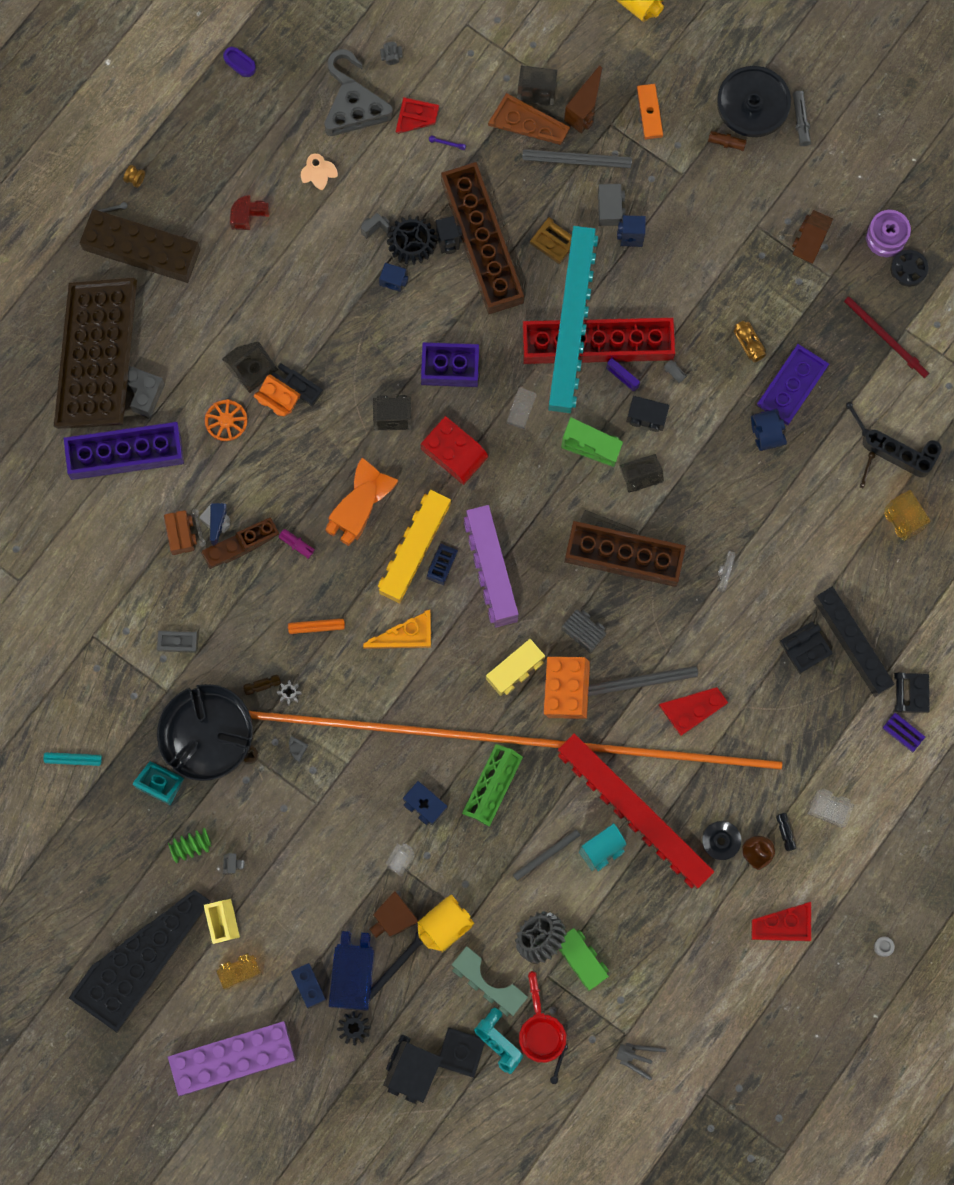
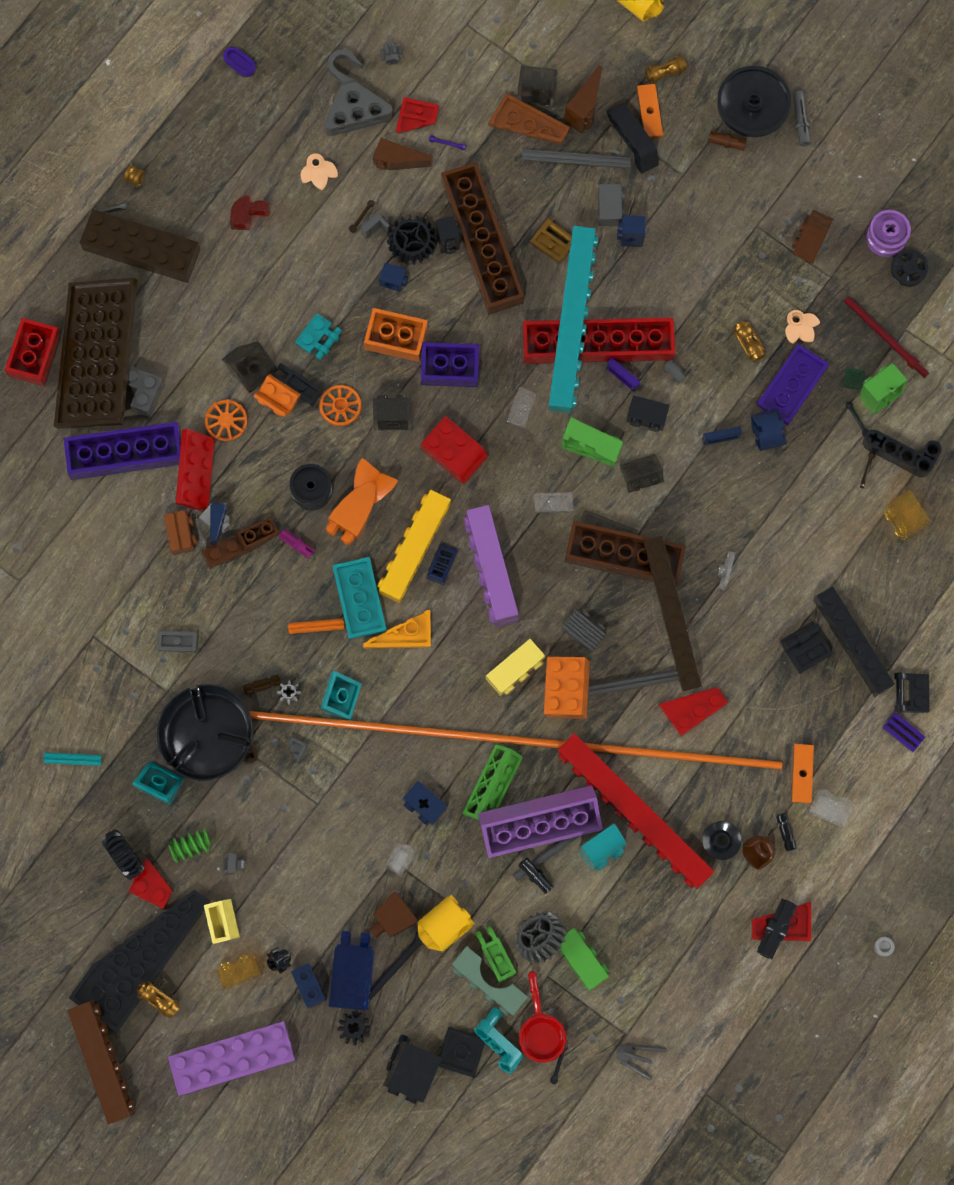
none -> red brick [4,318,59,386]
none -> reddish brown brick [67,1000,135,1125]
none -> black gear [102,829,144,880]
none -> red wing [128,858,173,909]
none -> pearl gold piece [136,981,180,1018]
none -> red plate [175,429,215,512]
none -> black gear [267,947,291,973]
none -> black wheel [289,464,333,511]
none -> teal plate [295,313,342,360]
none -> orange wheel [319,385,362,426]
none -> teal slope [321,671,362,720]
none -> teal plate [332,557,387,640]
none -> dark brown hinge [349,200,374,233]
none -> orange brick [364,308,428,362]
none -> reddish brown slope [373,138,433,170]
none -> bright green hinge [475,925,517,983]
none -> medium lavender brick [478,785,603,858]
none -> black pin [518,857,554,894]
none -> clear plate [534,492,573,513]
none -> black beam [607,102,659,174]
none -> dark brown brick [643,536,702,692]
none -> pearl gold piece [645,56,687,84]
none -> dark blue tile [702,426,742,445]
none -> black piece [756,898,797,960]
none -> light nougat plate [785,310,820,344]
none -> orange tile [791,744,814,804]
none -> clear green plate [843,367,865,390]
none -> bright green brick [859,363,907,415]

